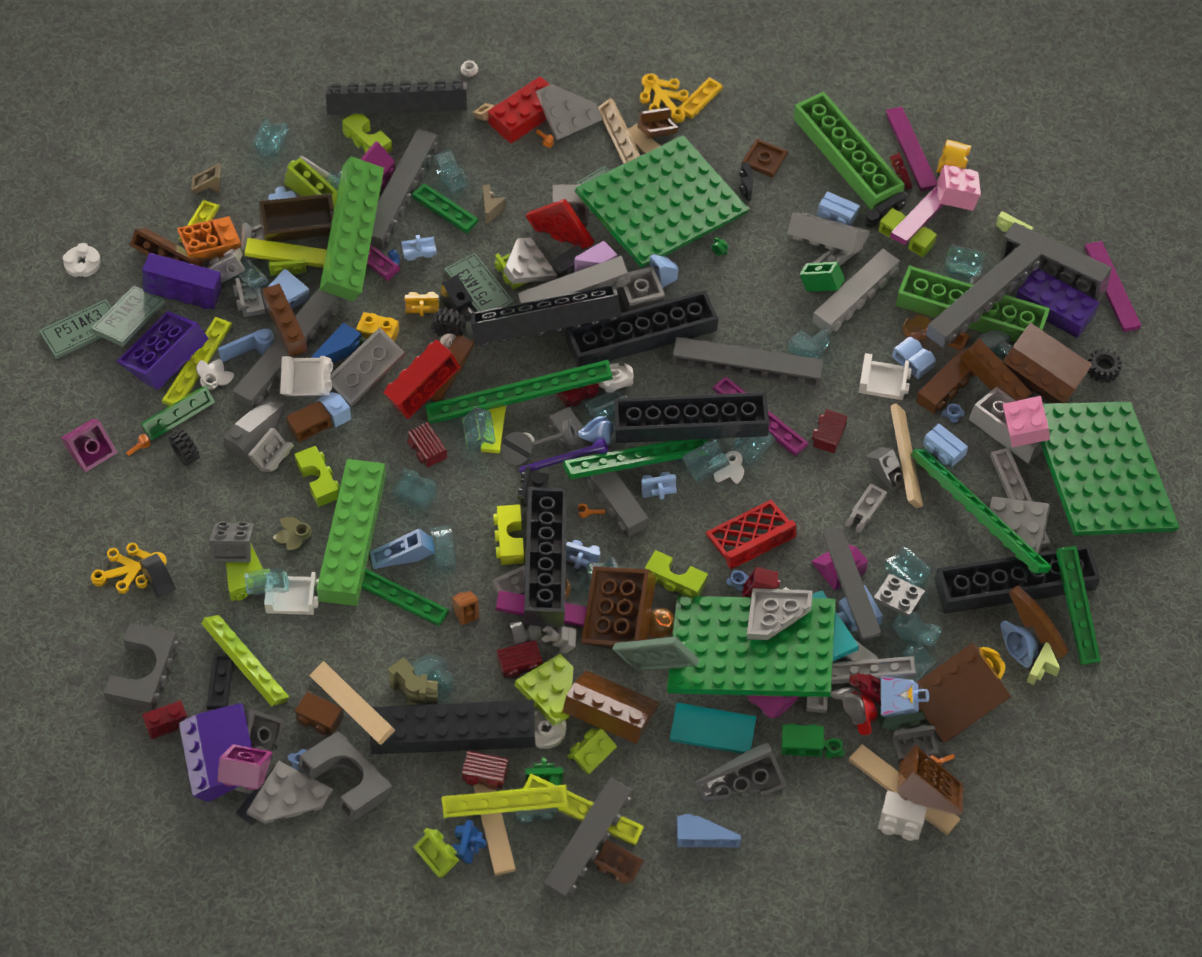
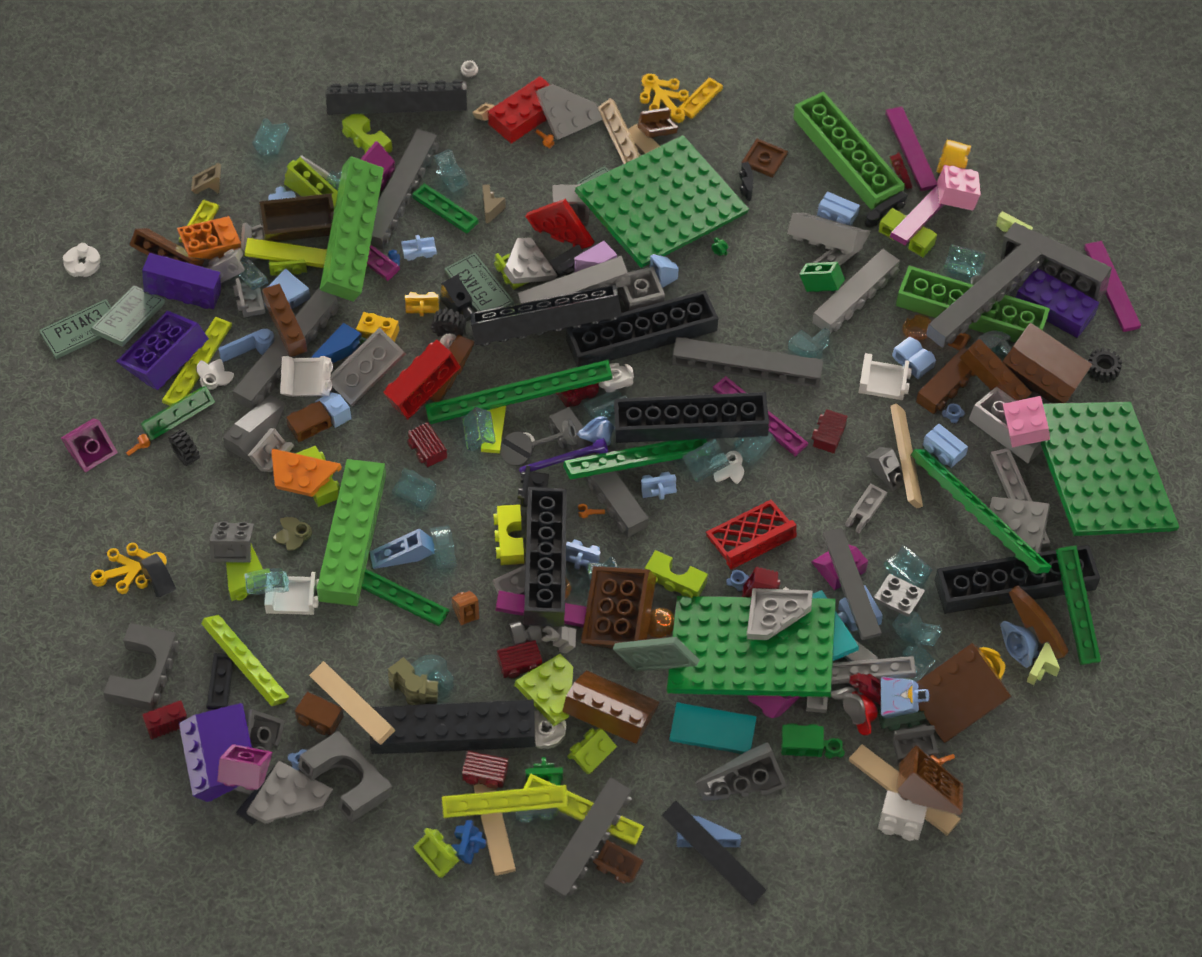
none -> orange wing [271,449,342,497]
none -> black tile [661,800,767,905]

